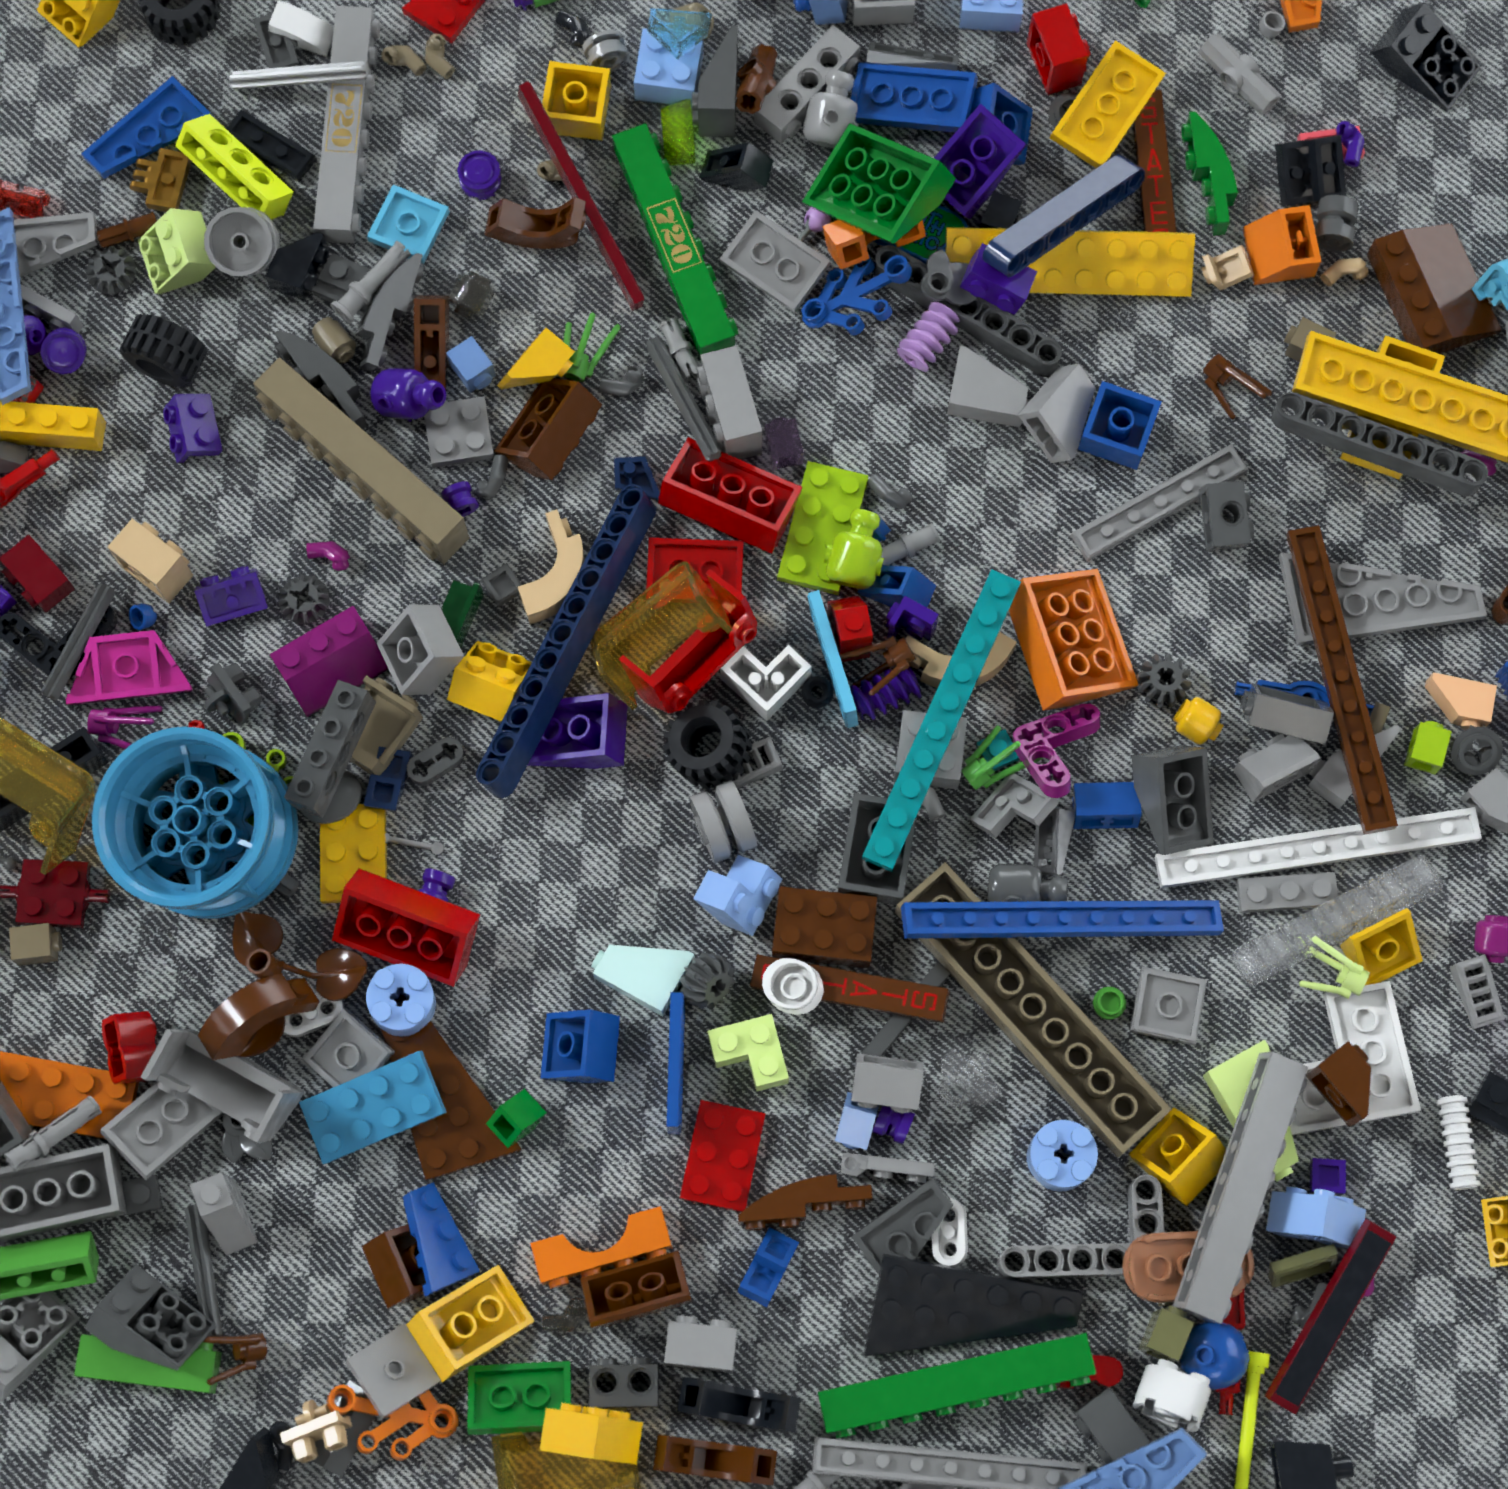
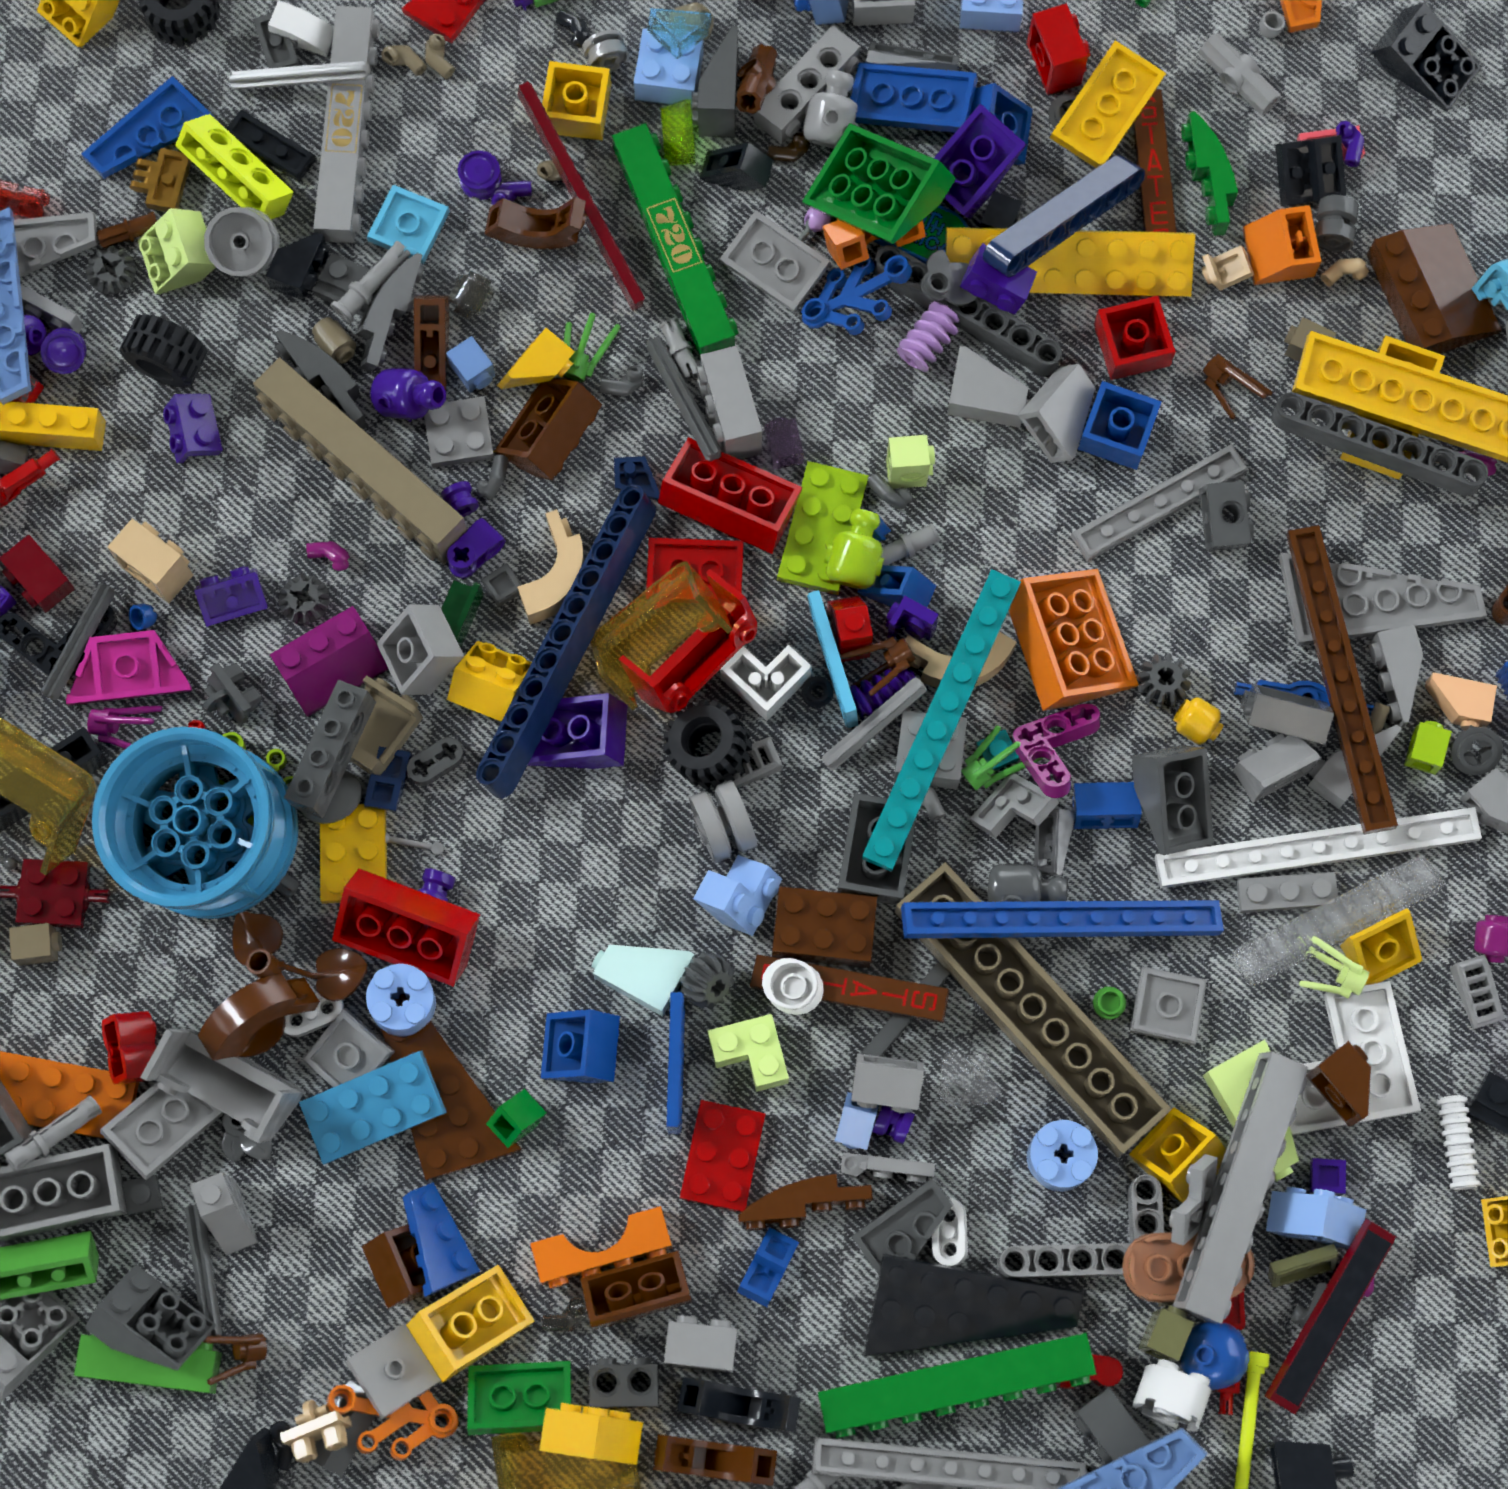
none -> dark purple piece [447,518,506,579]
none -> dark purple arm [491,181,532,205]
none -> dark brown arm [768,132,810,163]
none -> light grey axle [822,677,927,771]
none -> yellowish green brick [886,435,935,489]
none -> red brick [1094,296,1176,380]
none -> light grey plate [1169,1154,1218,1245]
none -> light grey slope [1369,624,1423,730]

